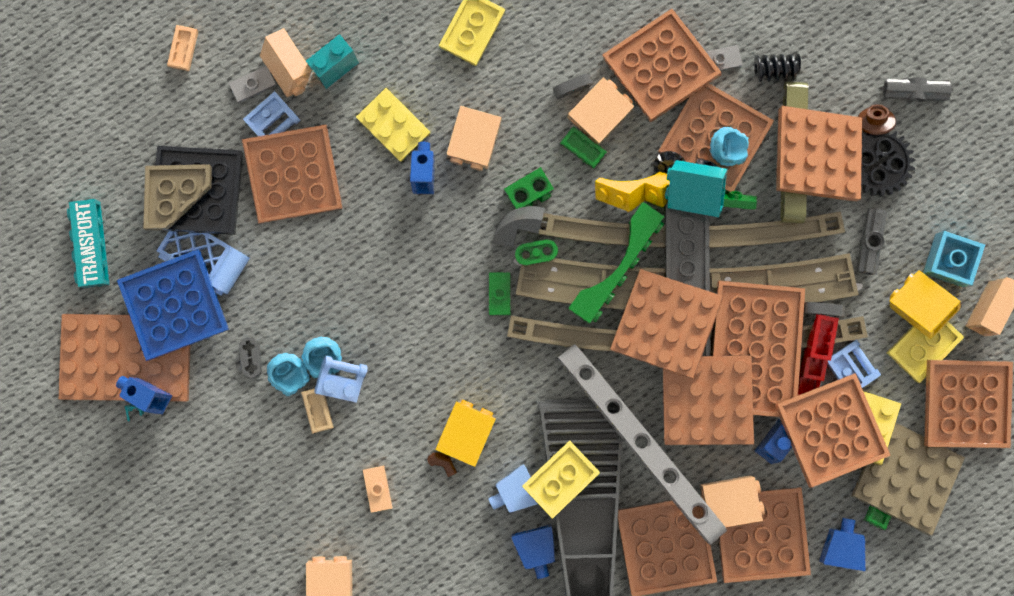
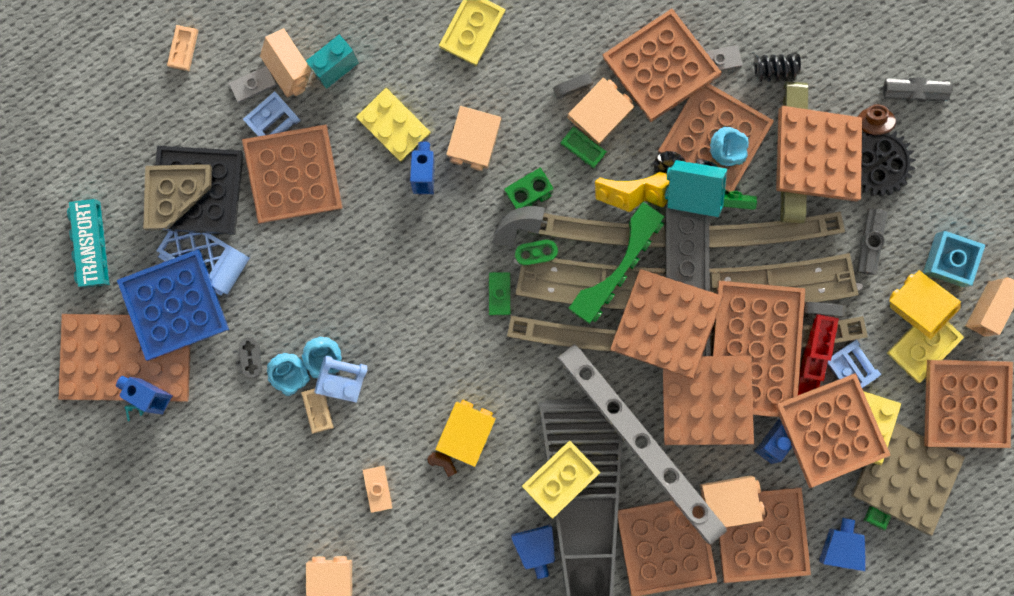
light blue torso [488,464,538,513] -> none

